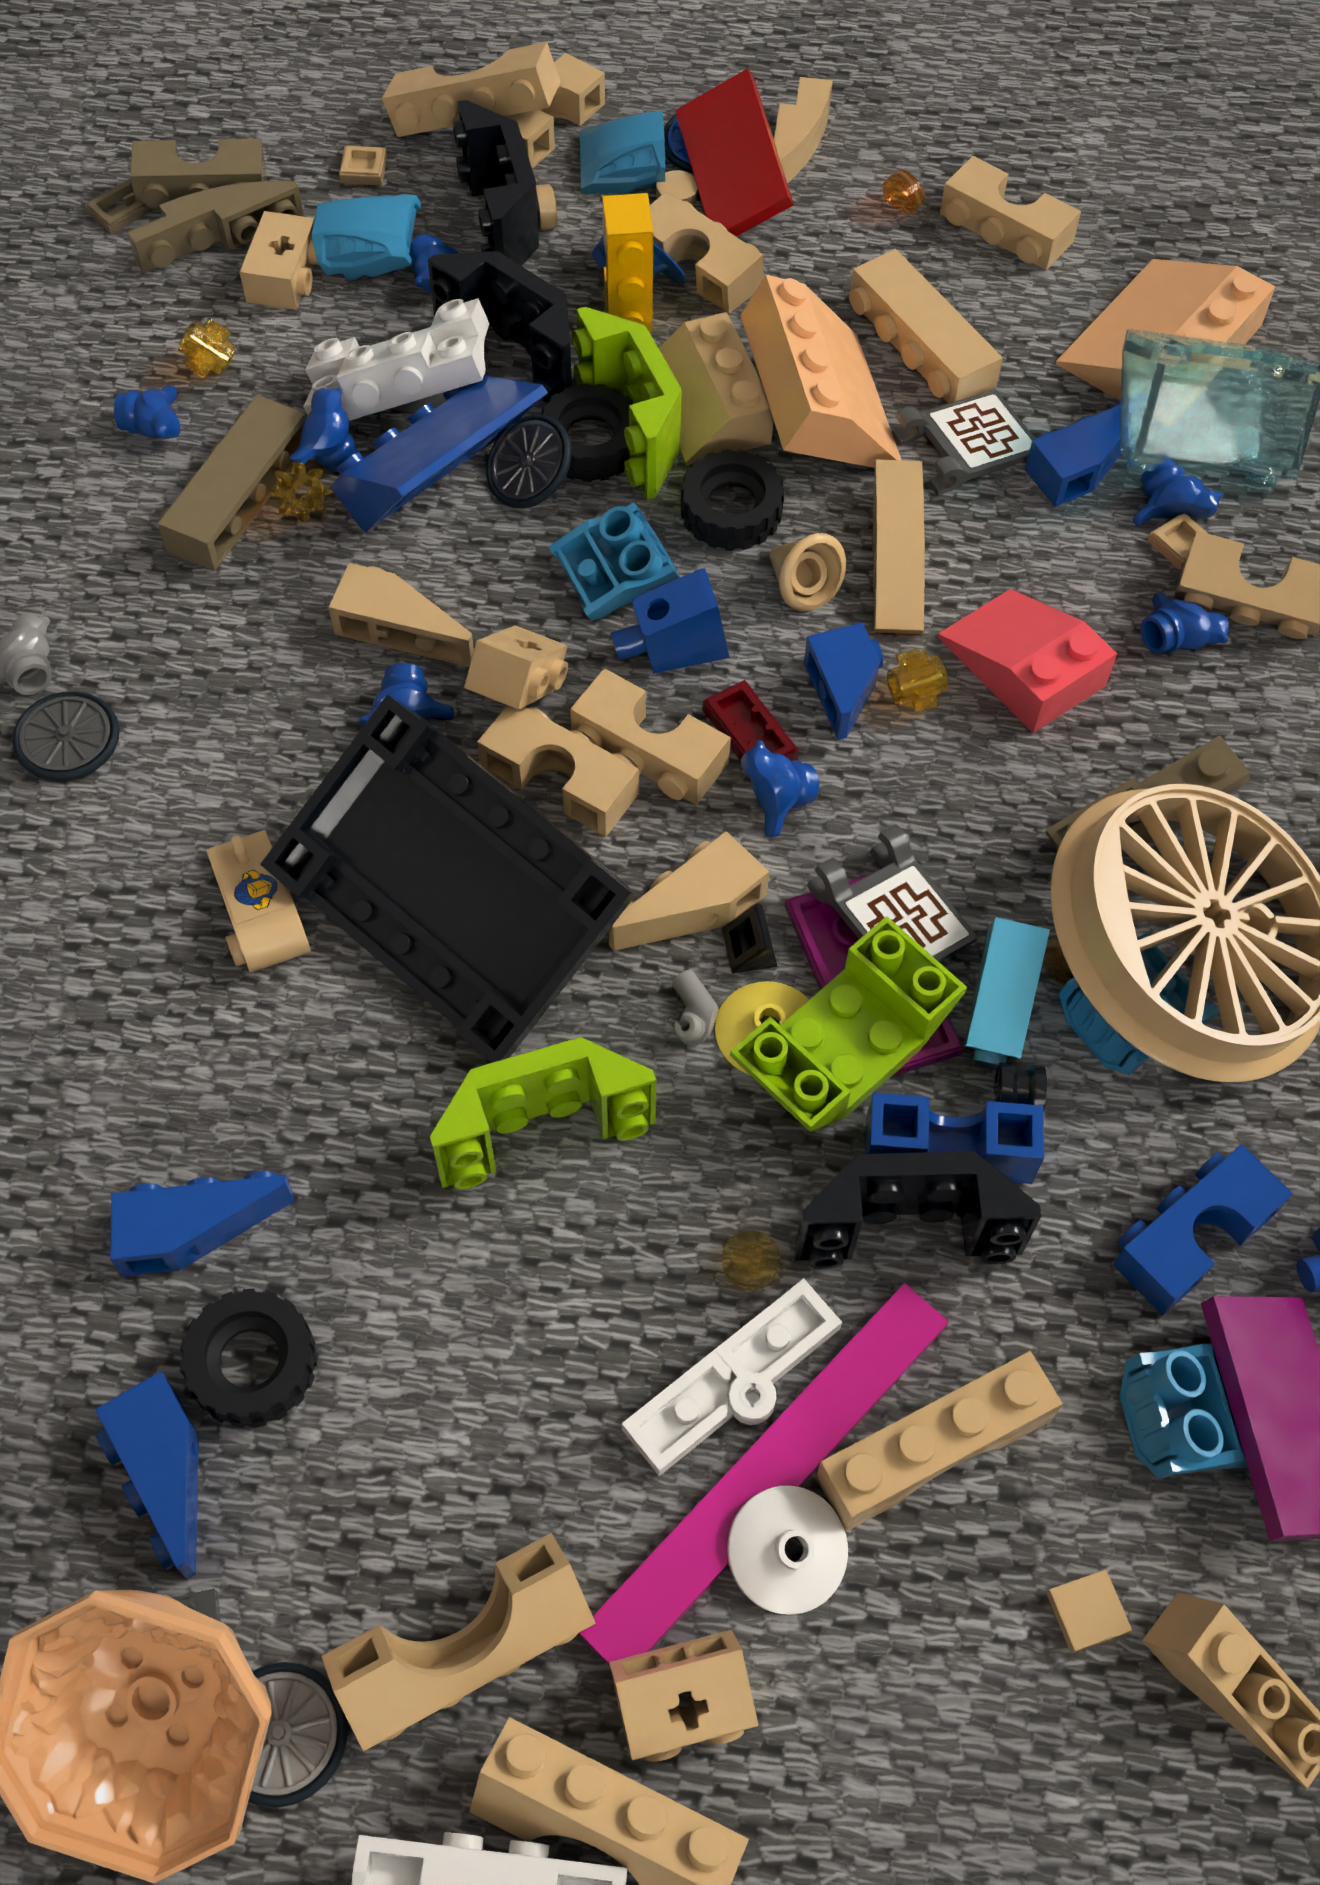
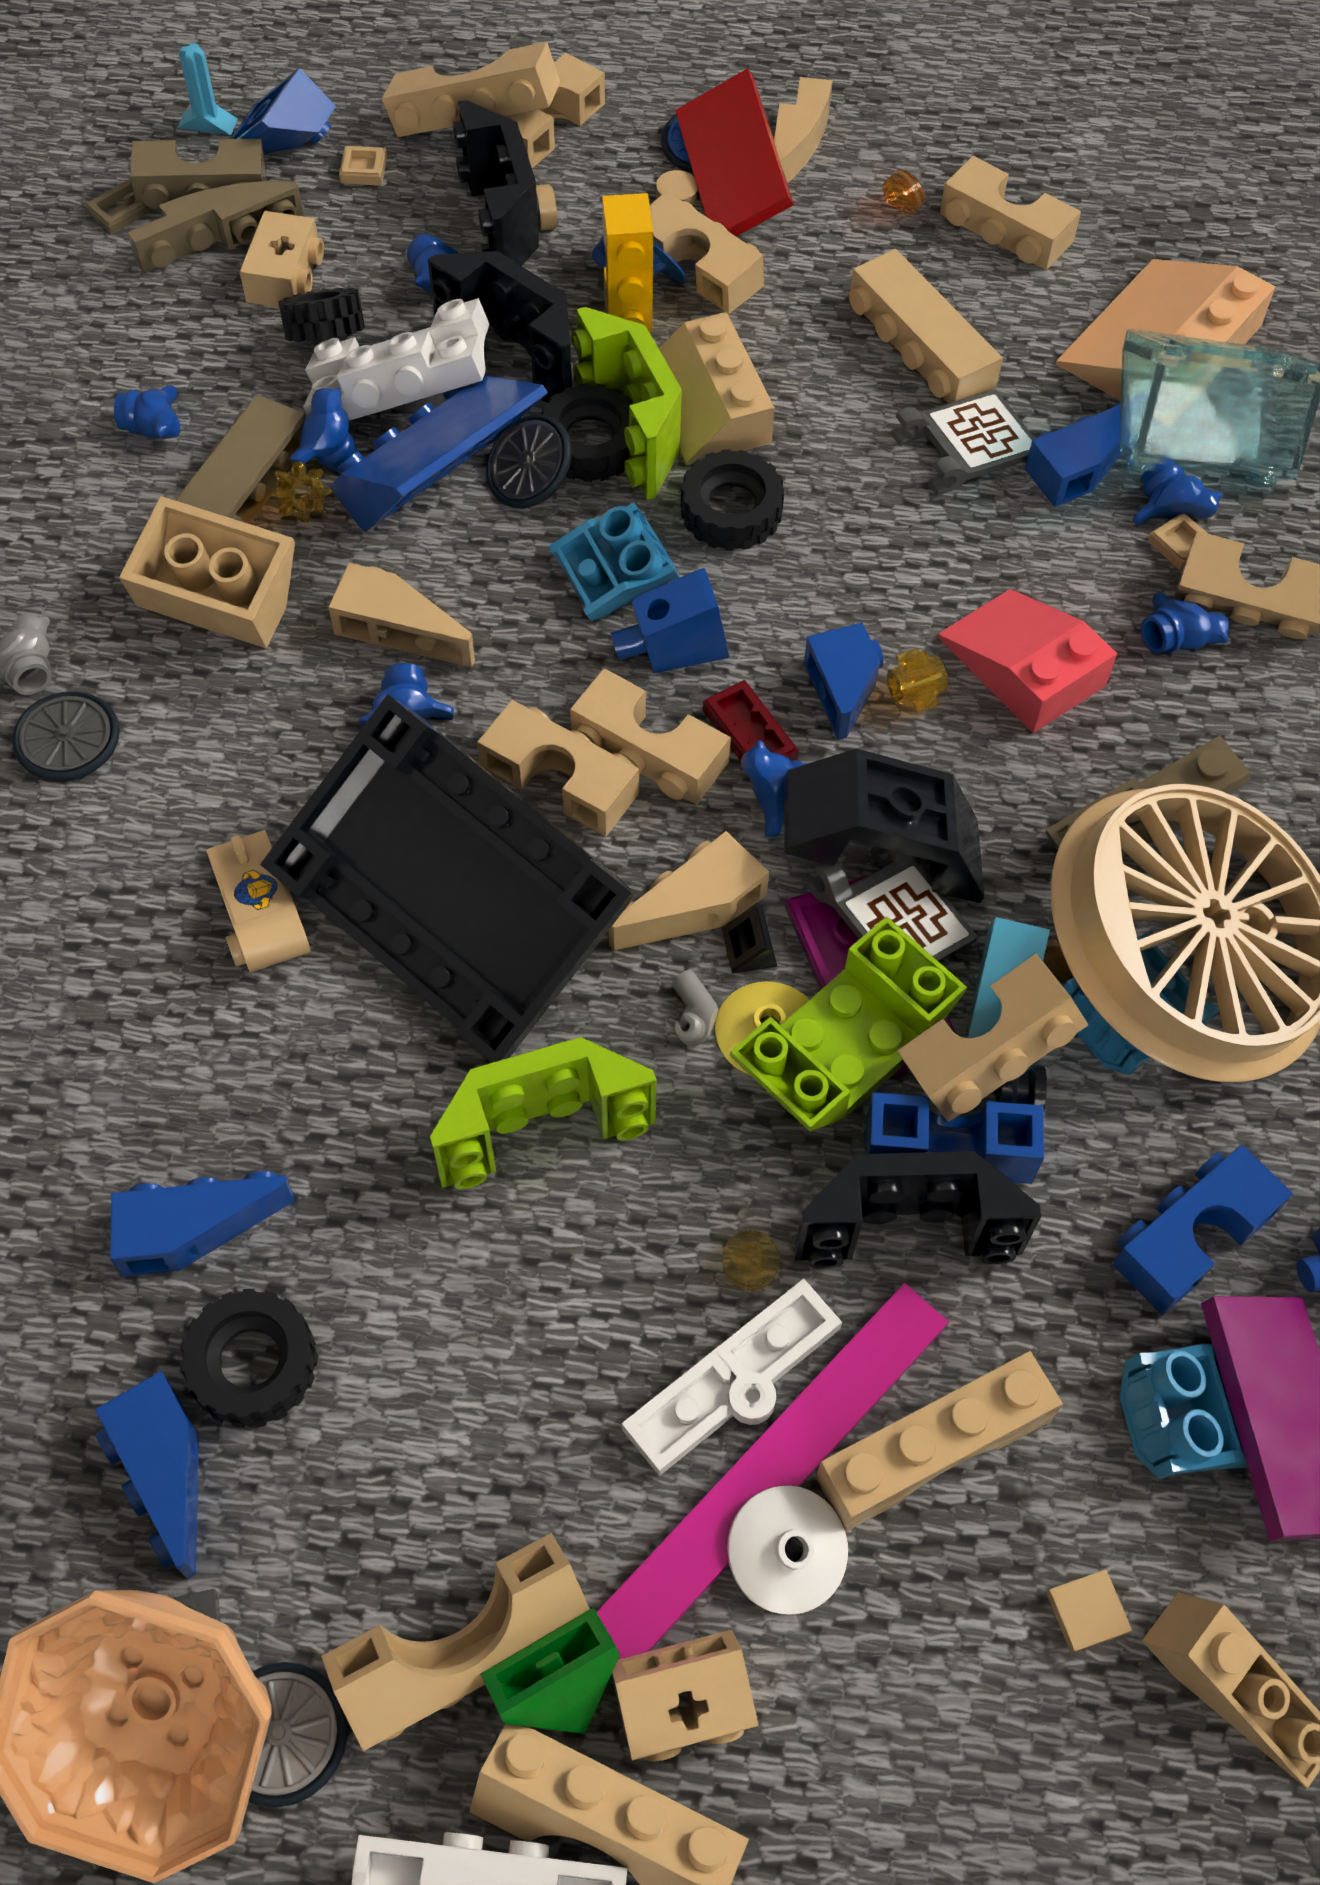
clear yellow gear [178,318,235,378] -> none
dark azure slope [311,194,421,280] -> none
tan brick [464,625,568,710] -> none
dark azure slope [579,110,665,194] -> none
light nougat slope [740,275,901,468] -> none
tan hat [769,533,846,612] -> none
tan slope [872,459,925,634] -> none
none -> tan slope [119,496,295,649]
none -> medium azure piece [177,43,238,135]
none -> slope [231,68,336,153]
none -> black tyre [279,288,365,342]
none -> green slope [481,1607,620,1734]
none -> black slope [784,748,984,903]
none -> tan arch [897,953,1088,1123]

